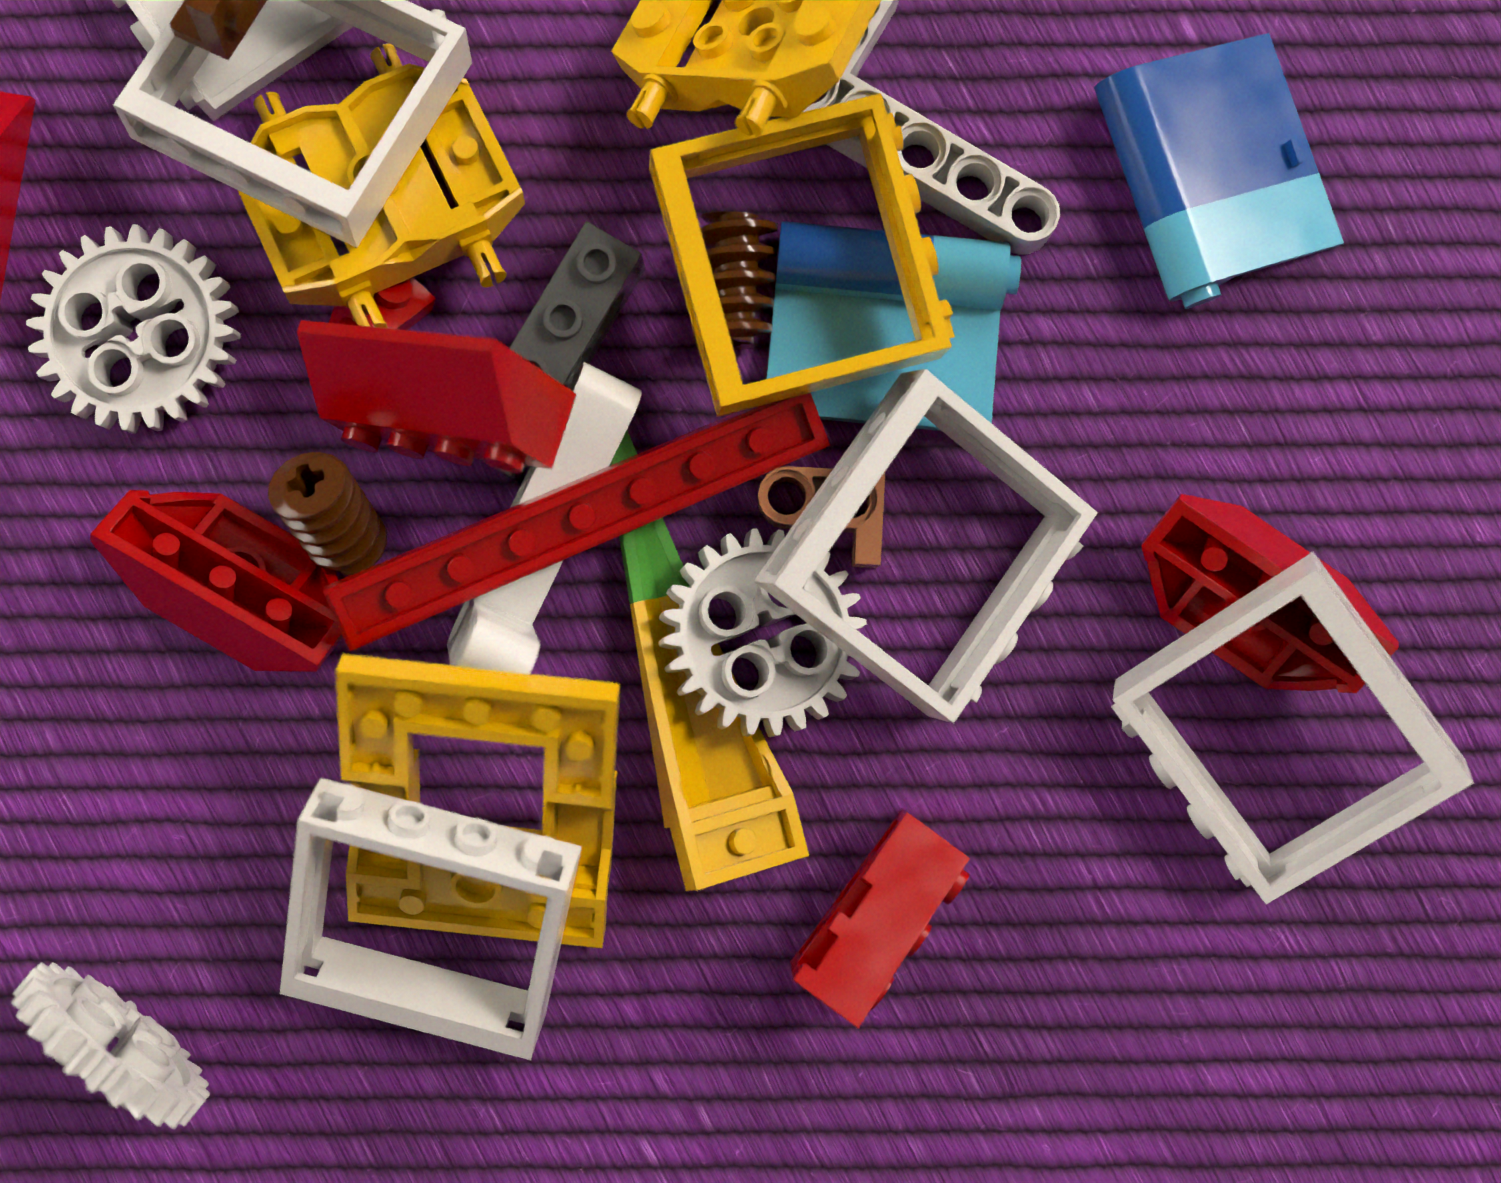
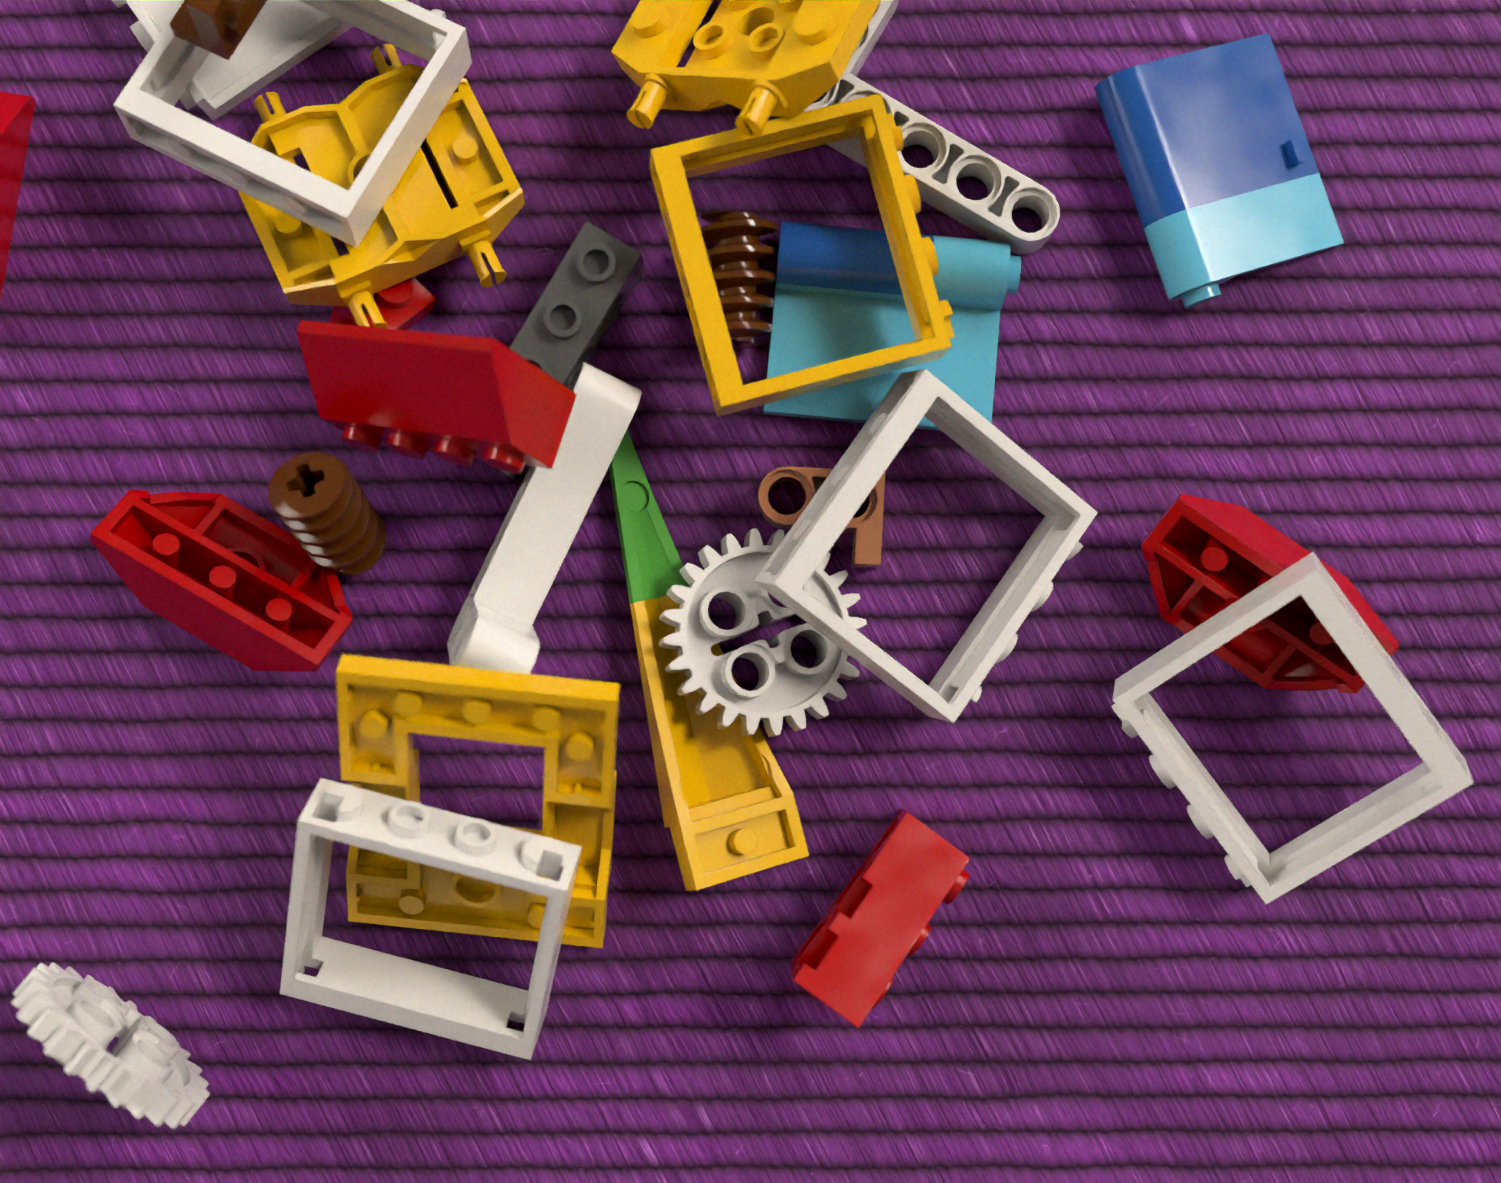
white gear [26,224,241,433] -> none
red tile [322,393,830,651] -> none

